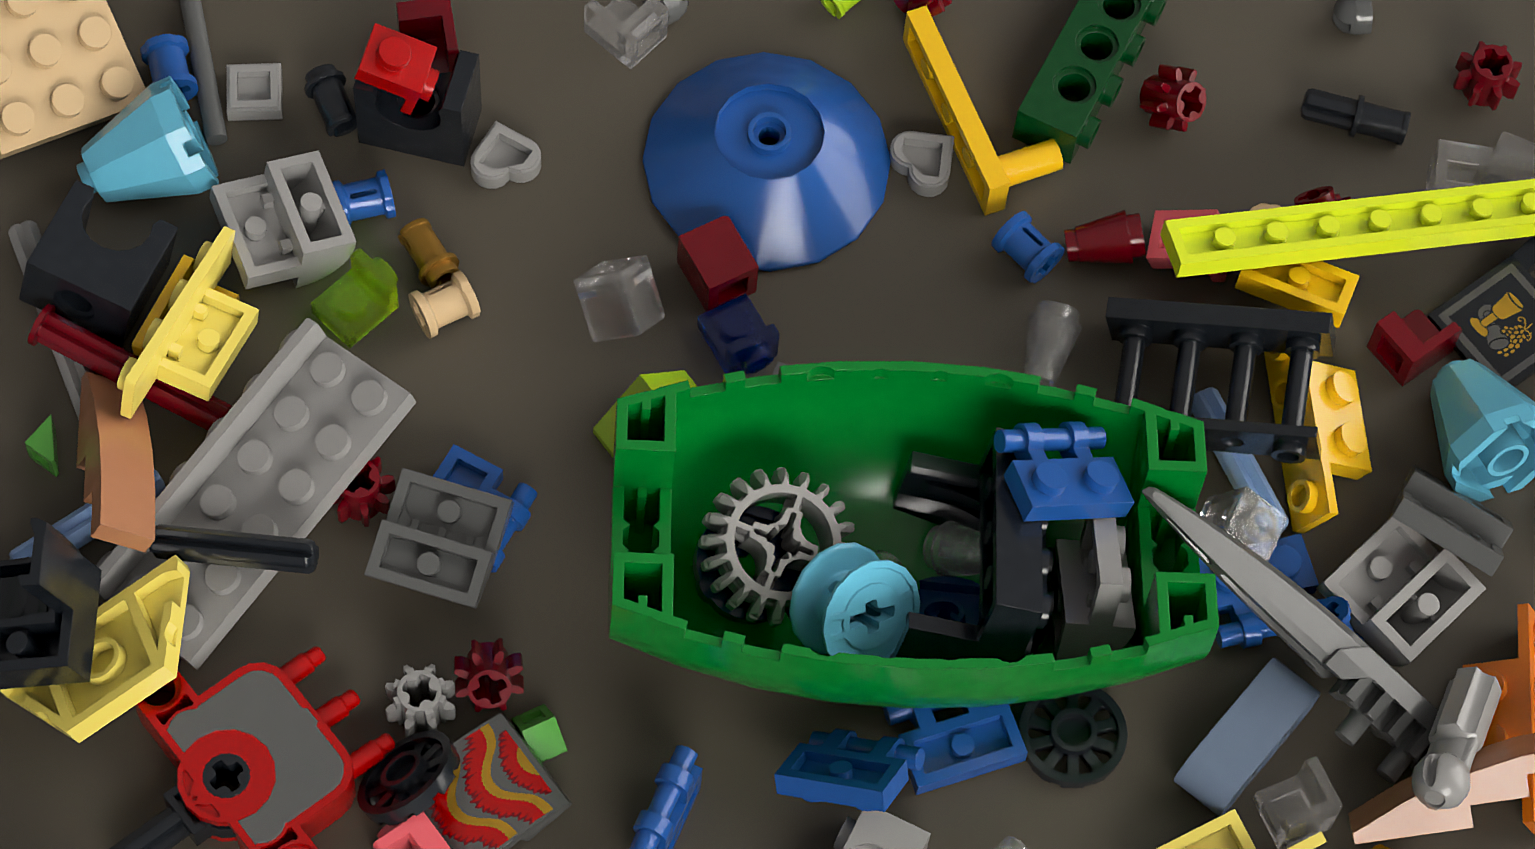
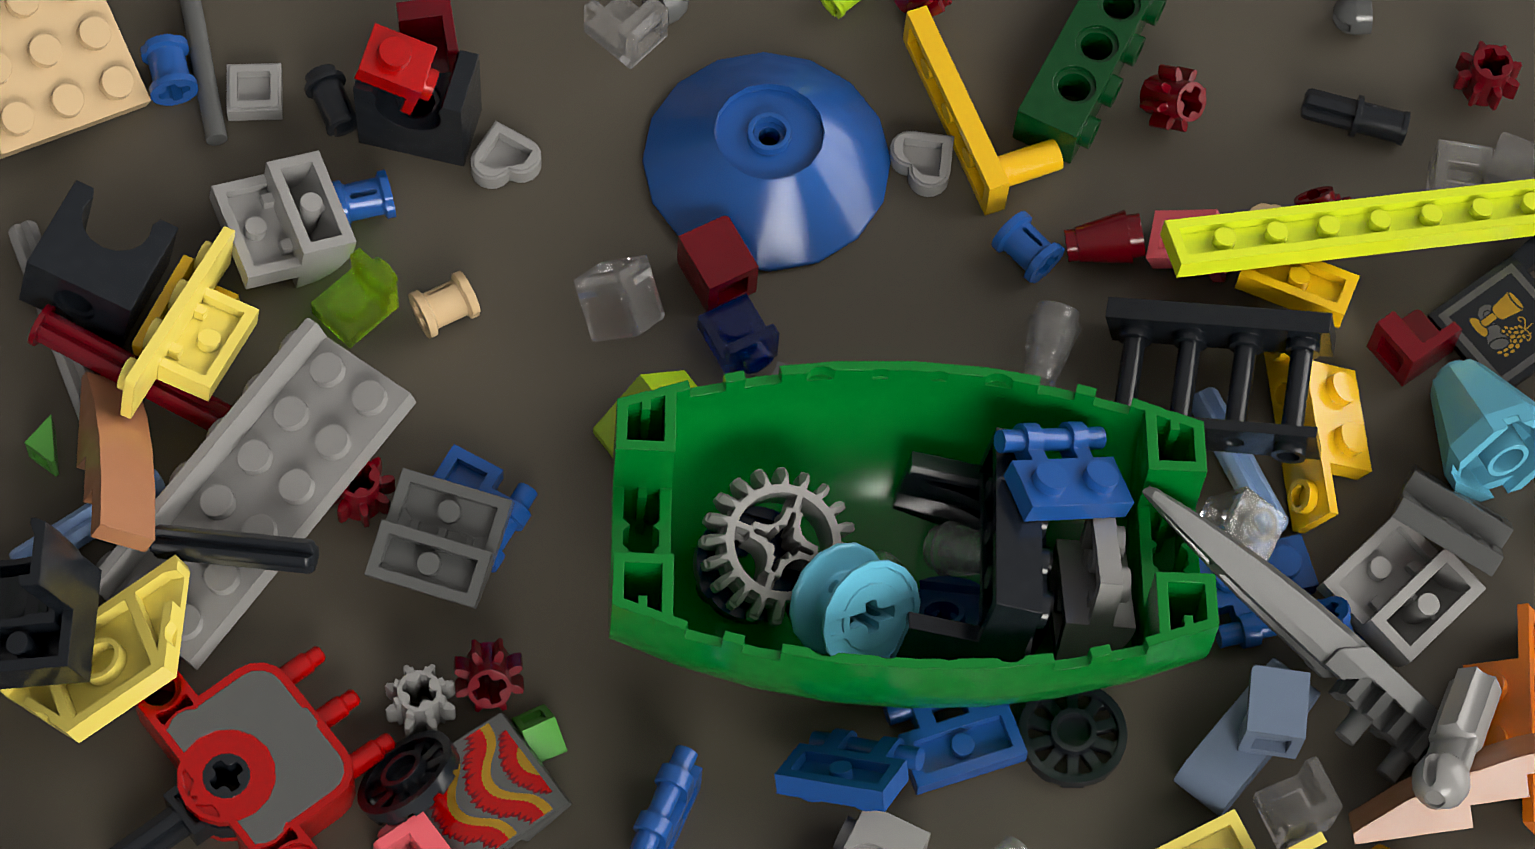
medium azure cone [76,76,219,202] -> none
pearl gold pin [398,218,460,289] -> none
none -> sand blue panel [1237,665,1311,759]

